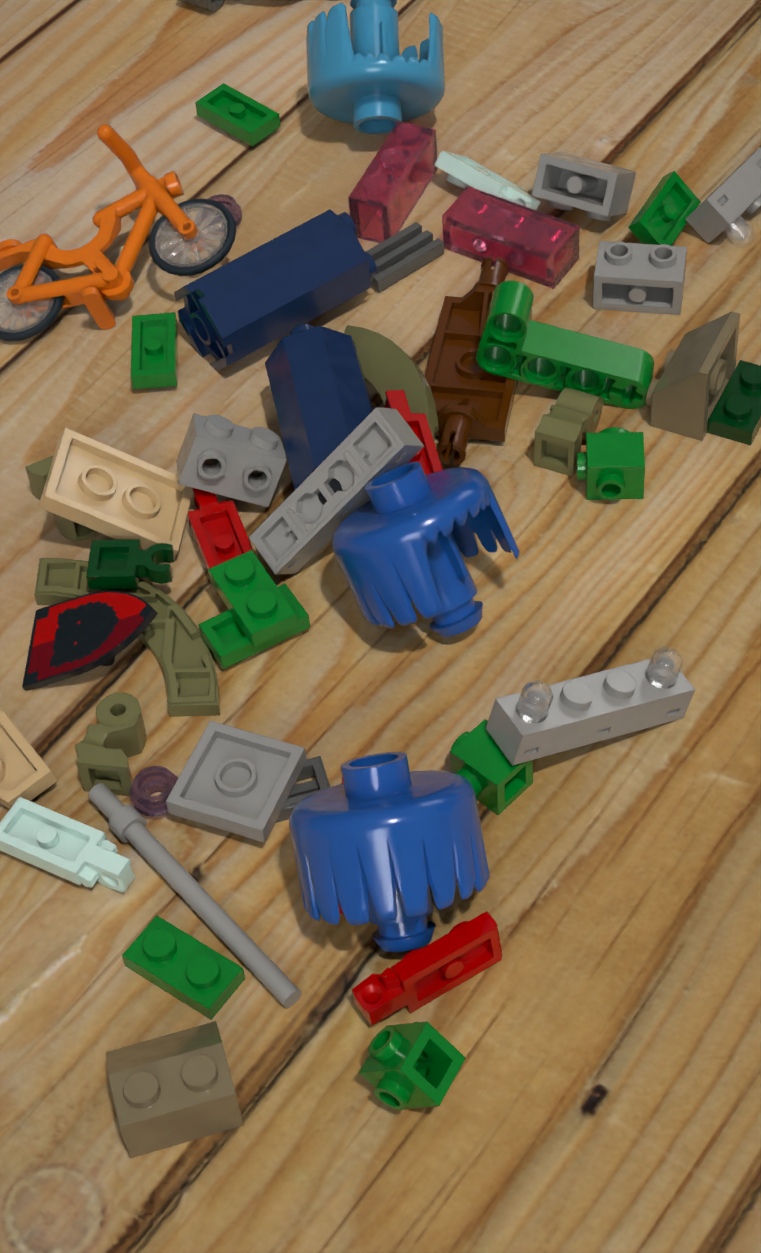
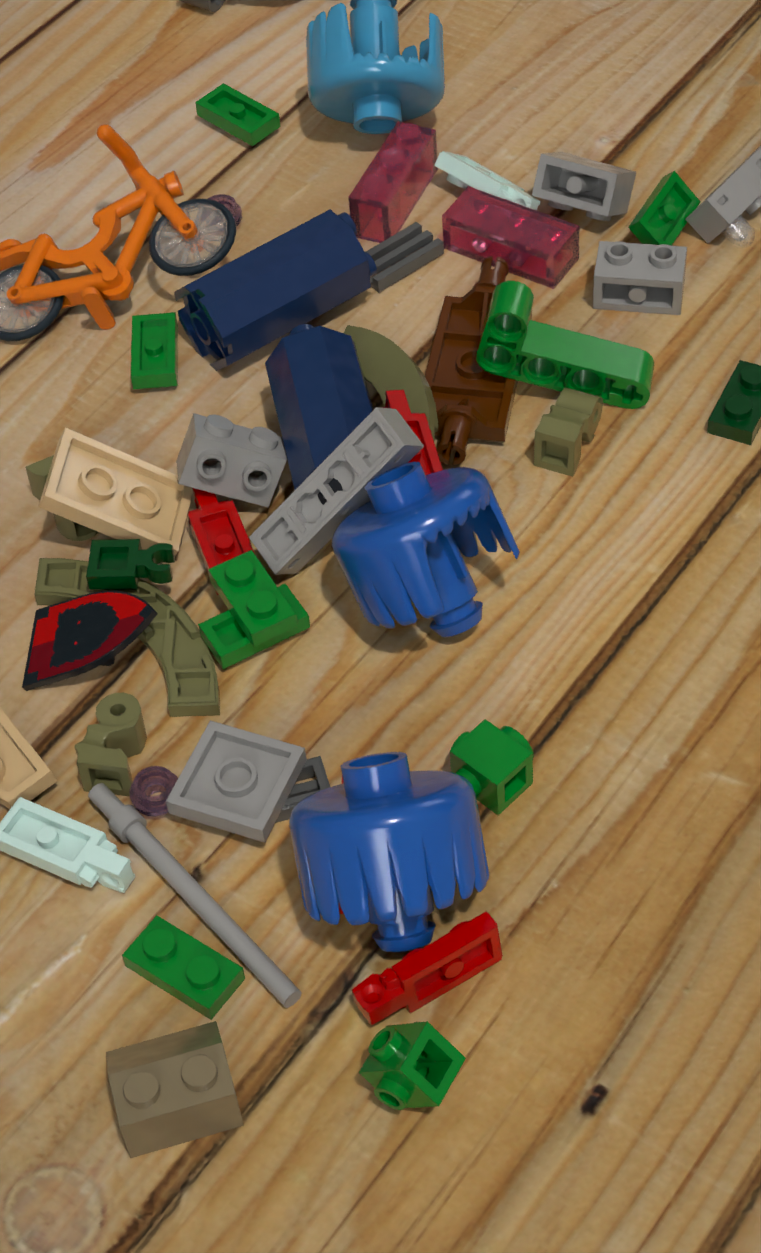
light grey piece [486,647,695,766] -> none
green brick [577,427,645,500] -> none
dark tan slope [646,311,740,441] -> none

